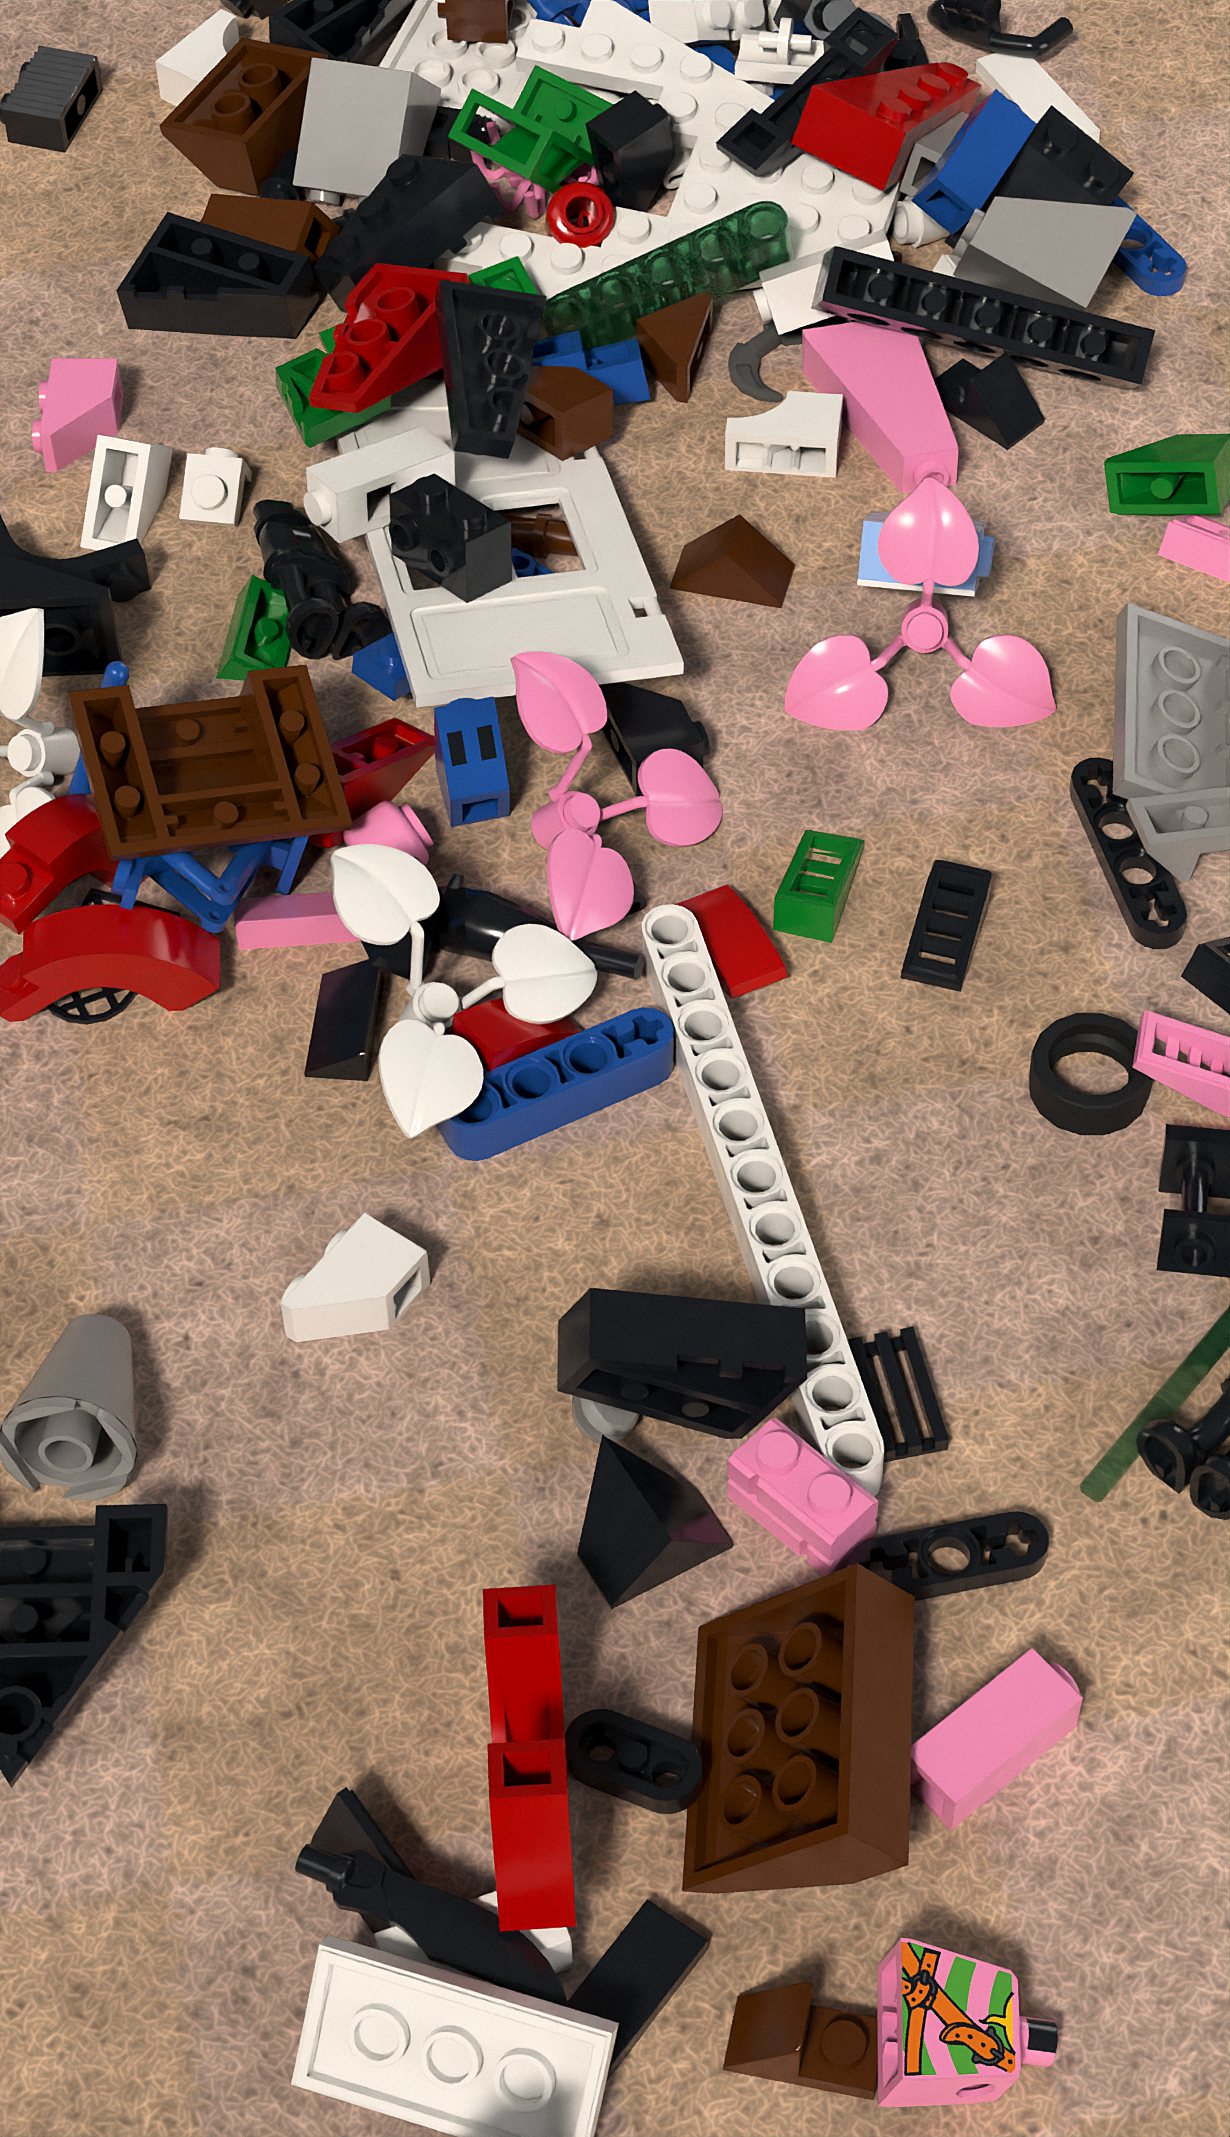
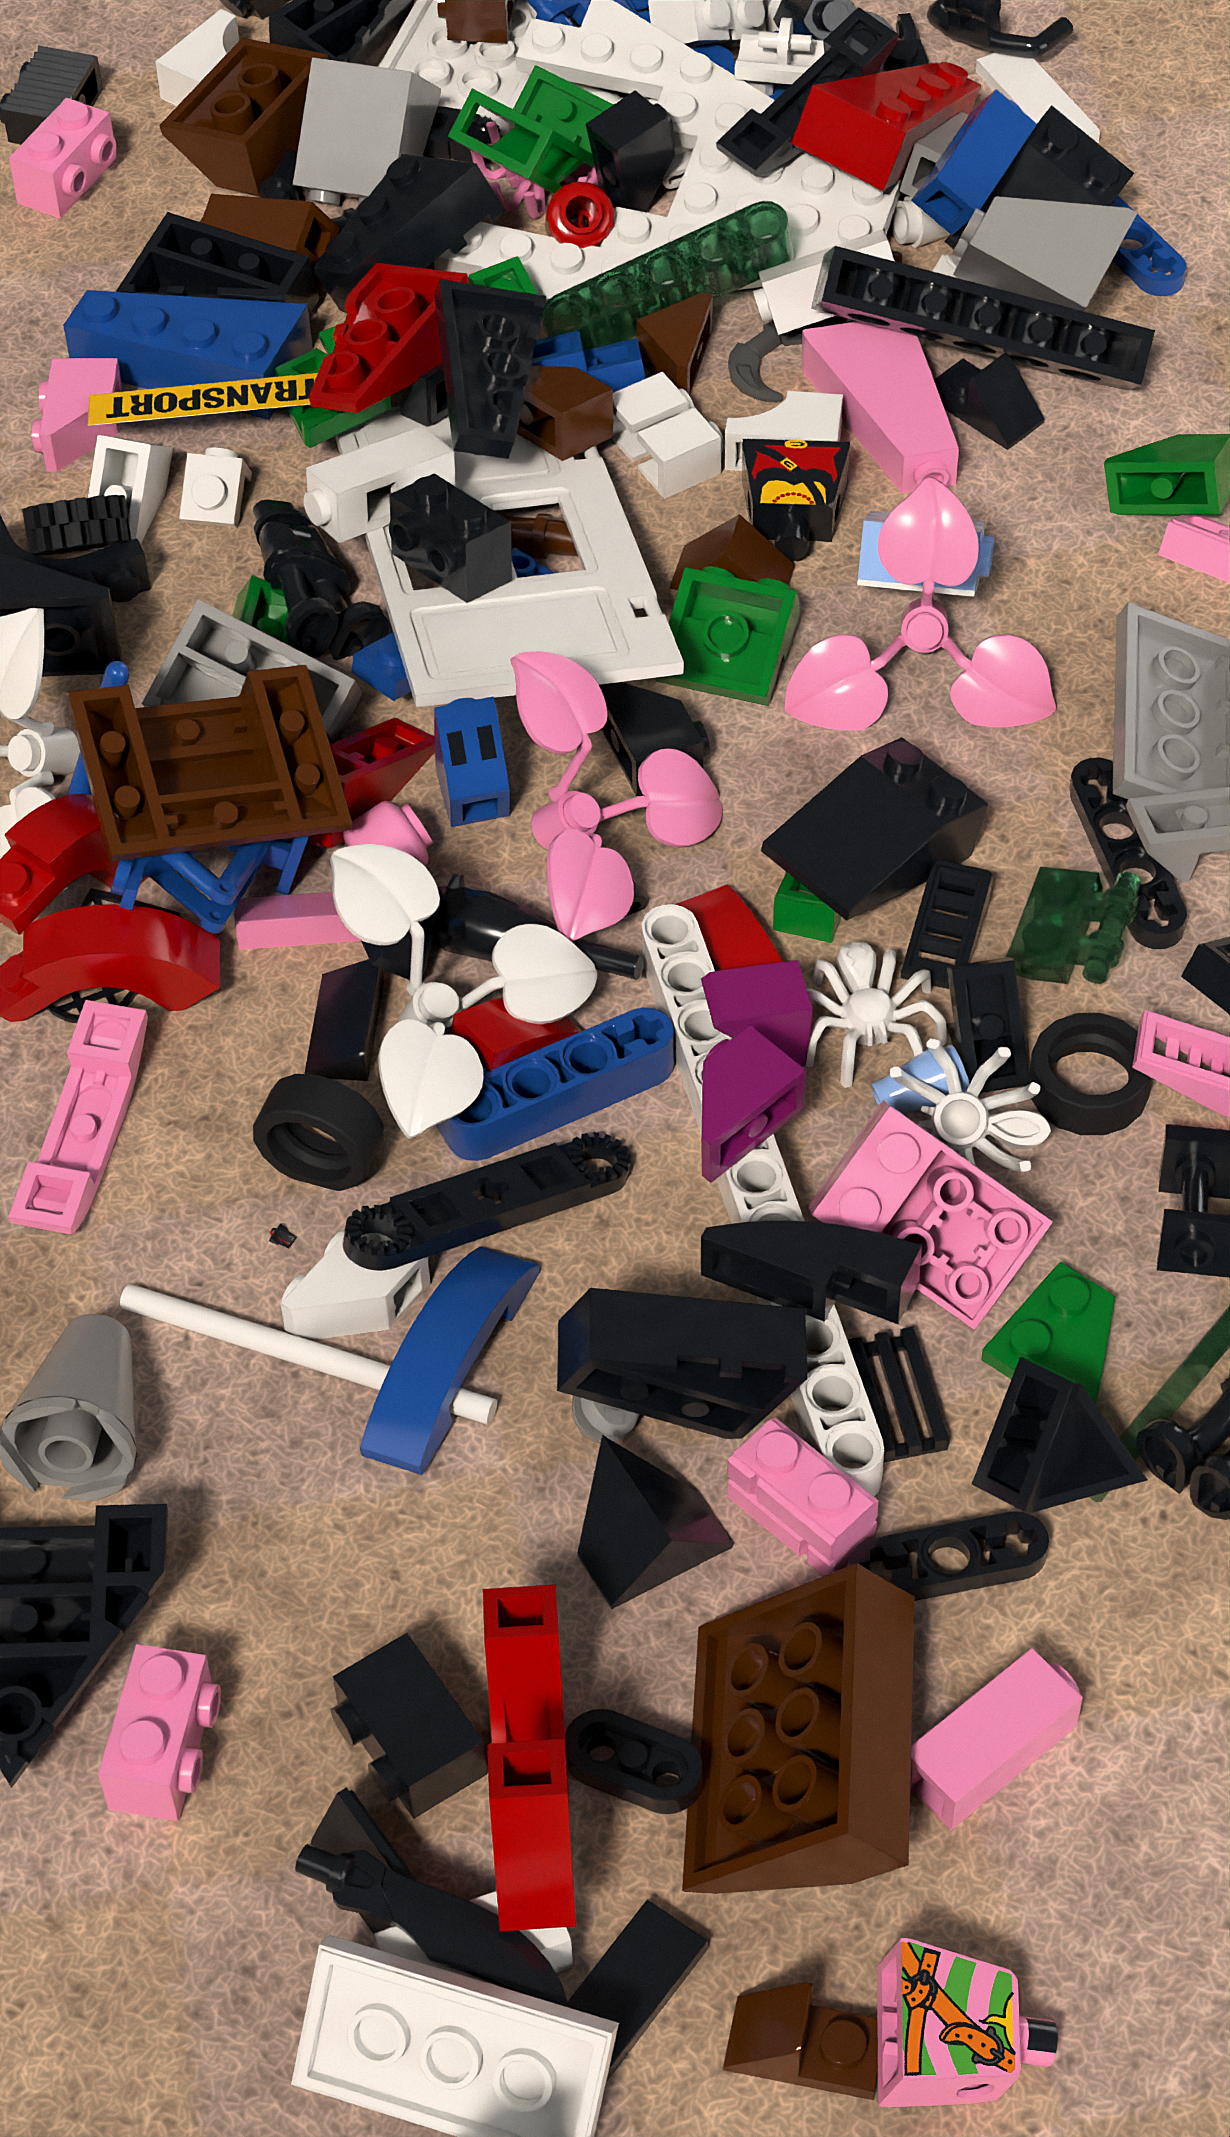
none -> bright pink slope [8,1000,148,1235]
none -> bright pink brick [9,98,117,219]
none -> black tyre [22,495,132,556]
none -> blue wedge [63,290,313,420]
none -> sticker [88,373,318,426]
none -> bright pink brick [98,1644,221,1821]
none -> white bar [120,1283,497,1425]
none -> light grey wedge [141,599,363,743]
none -> black tyre [253,1074,384,1191]
none -> black piece [269,1223,297,1249]
none -> black brick [330,1633,487,1819]
none -> black piece [342,1132,631,1271]
none -> blue slope [360,1247,540,1475]
none -> black slope [400,363,449,427]
none -> white piece [611,372,725,499]
none -> green plate [655,566,801,706]
none -> magenta slope [701,960,813,1067]
none -> magenta slope [701,1025,806,1183]
none -> black slope [701,1220,922,1324]
none -> torso [742,439,850,561]
none -> black slope [761,737,988,921]
none -> white animal [805,941,948,1088]
none -> bright pink slope [807,1100,1053,1330]
none -> light blue cone [870,1044,970,1113]
none -> white animal [890,1038,1051,1172]
none -> black slope [946,957,1030,1093]
none -> black slope [972,1357,1148,1513]
none -> green wing [981,1262,1115,1406]
none -> clear green plate [1006,867,1141,984]

